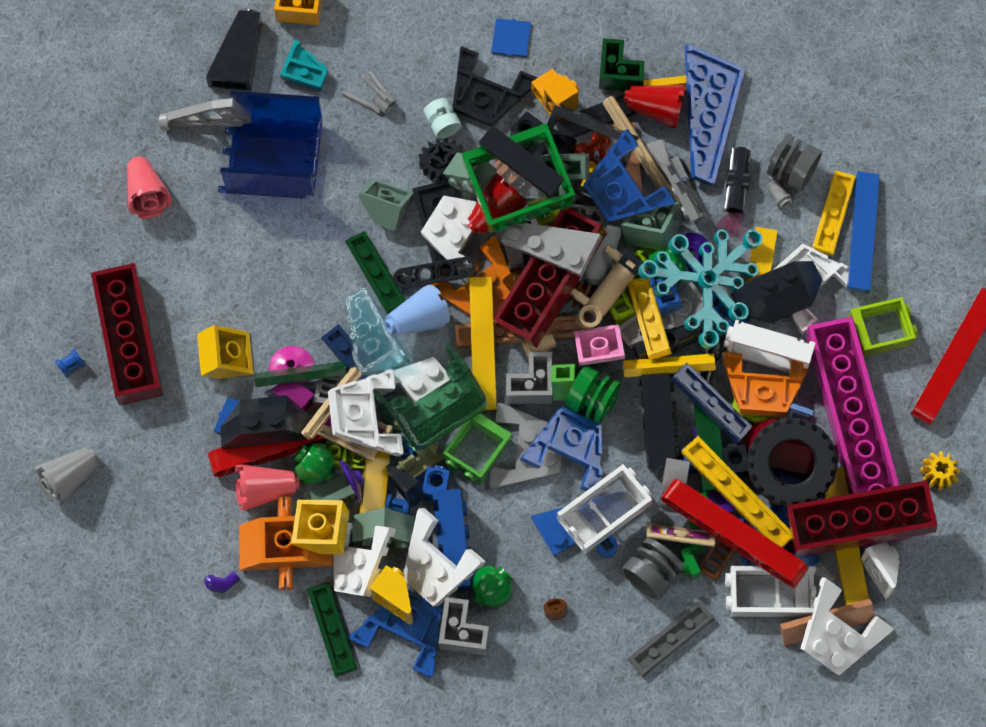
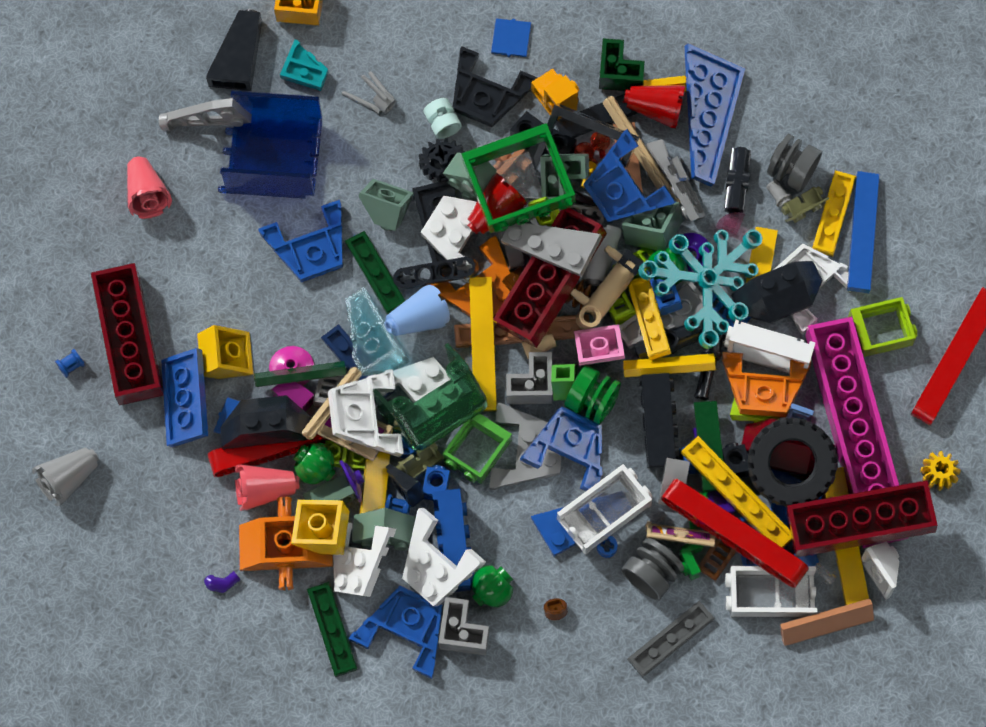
yellow slope [370,565,413,626] -> none
black tile [478,126,564,198] -> none
dark blue tile [671,362,752,443] -> none
white wing [800,577,894,675] -> none
none -> blue plate [161,348,208,447]
none -> blue wing [258,200,343,282]
none -> olive hinge [781,186,829,223]

